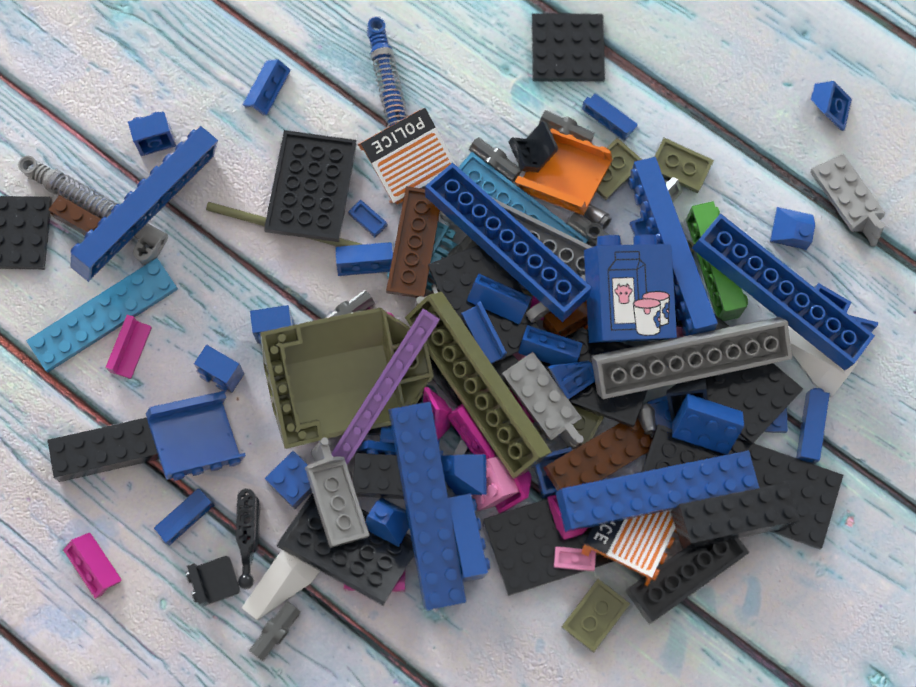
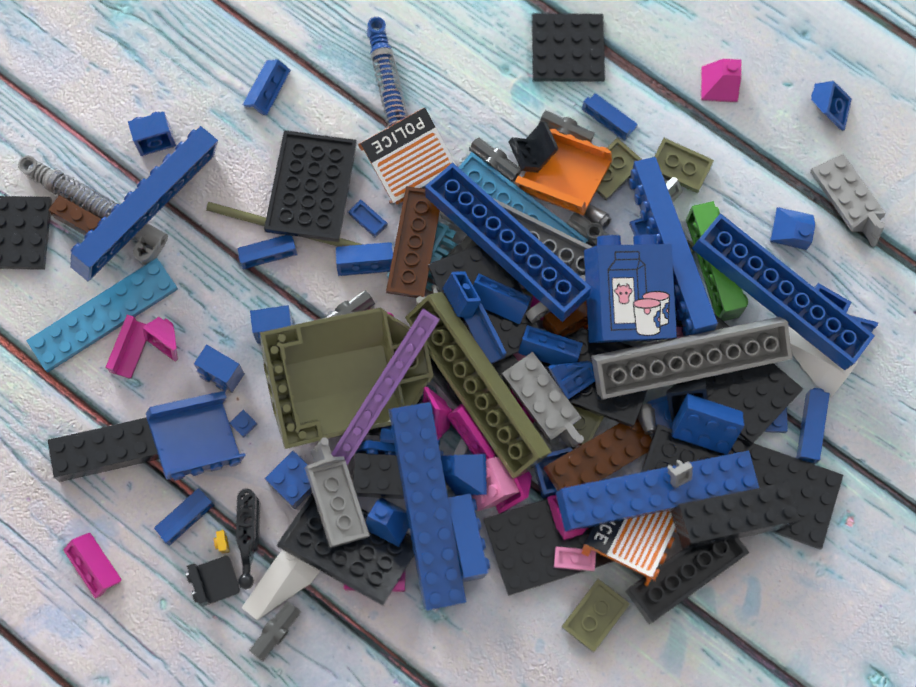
none -> dark pink slope [143,317,178,362]
none -> yellow plate [214,530,230,554]
none -> blue plate [229,410,258,438]
none -> blue panel [237,235,297,269]
none -> blue brick [442,271,482,317]
none -> light grey tile [668,460,693,488]
none -> dark pink slope [701,59,742,102]

